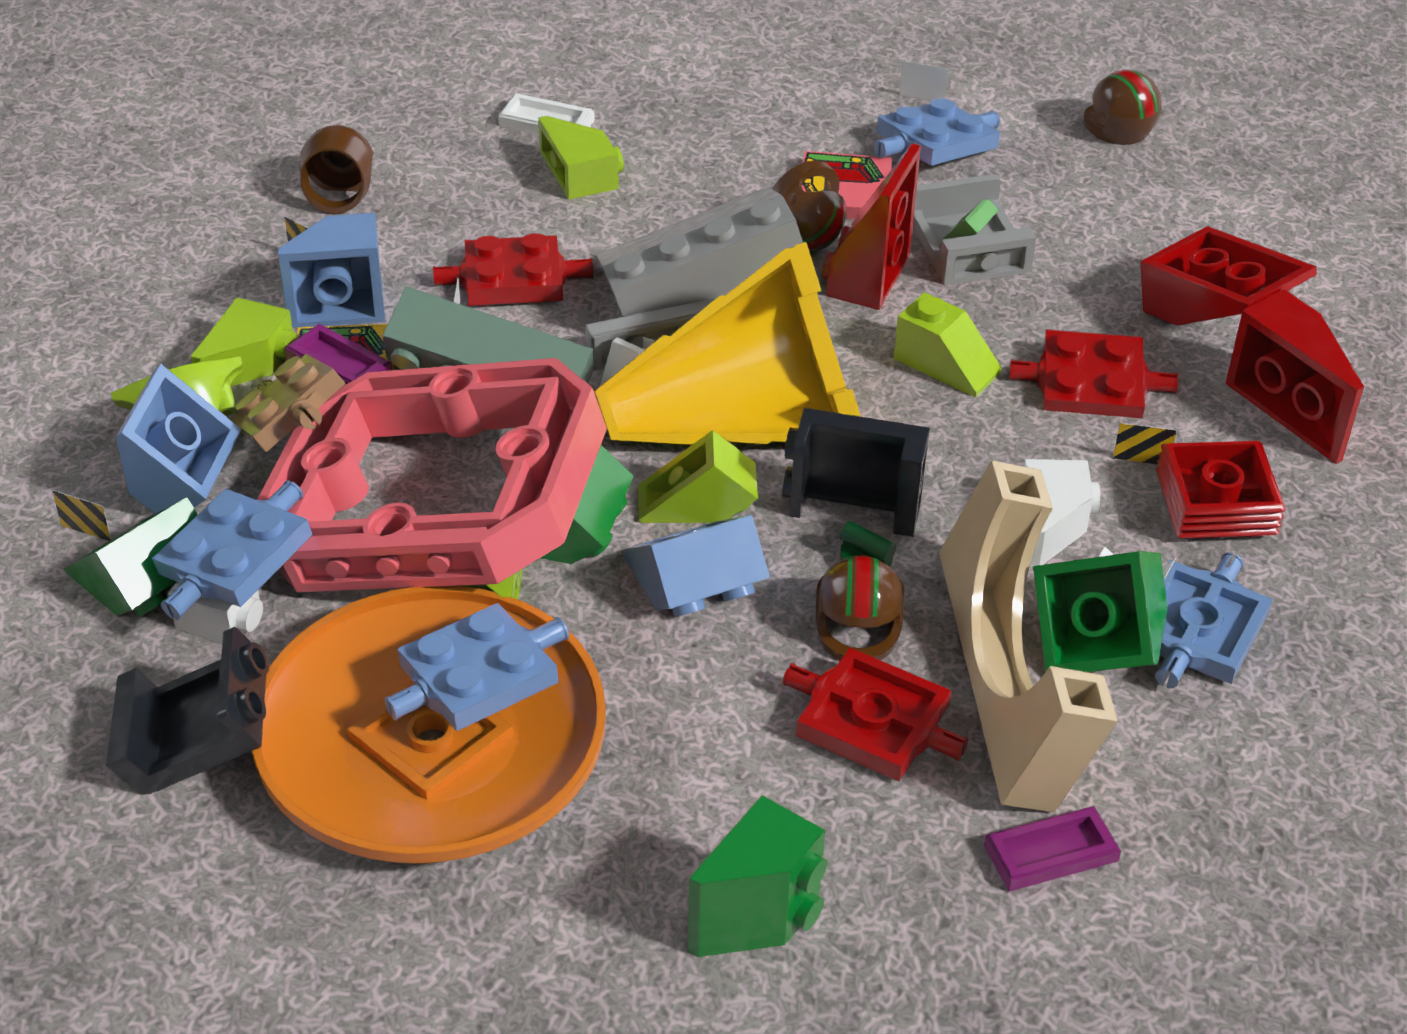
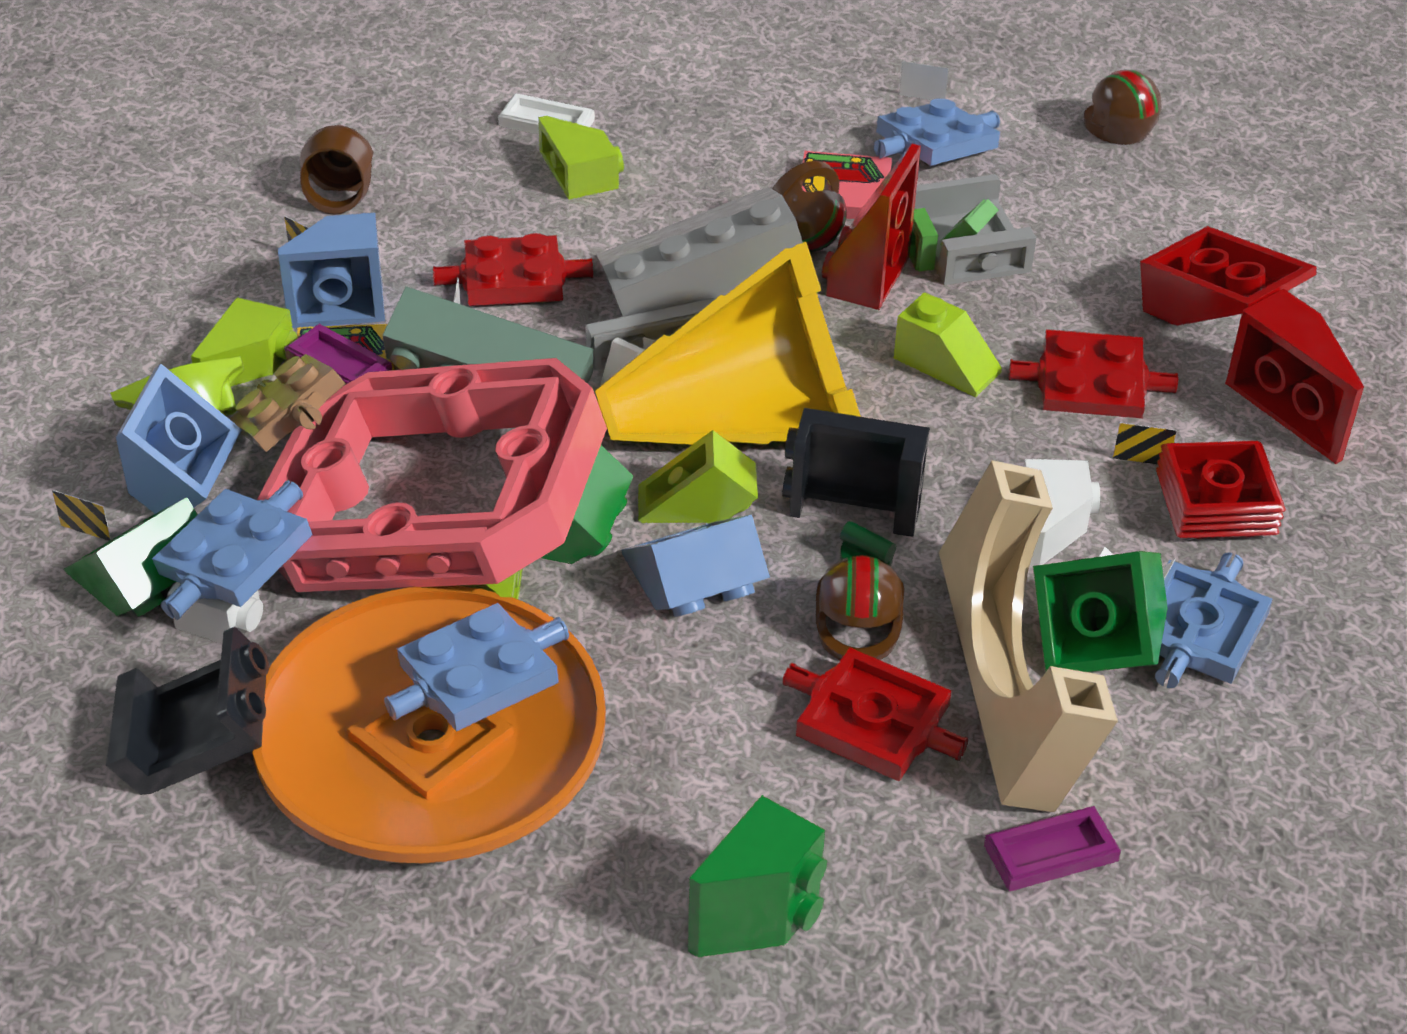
none -> bright green tile [910,208,938,272]

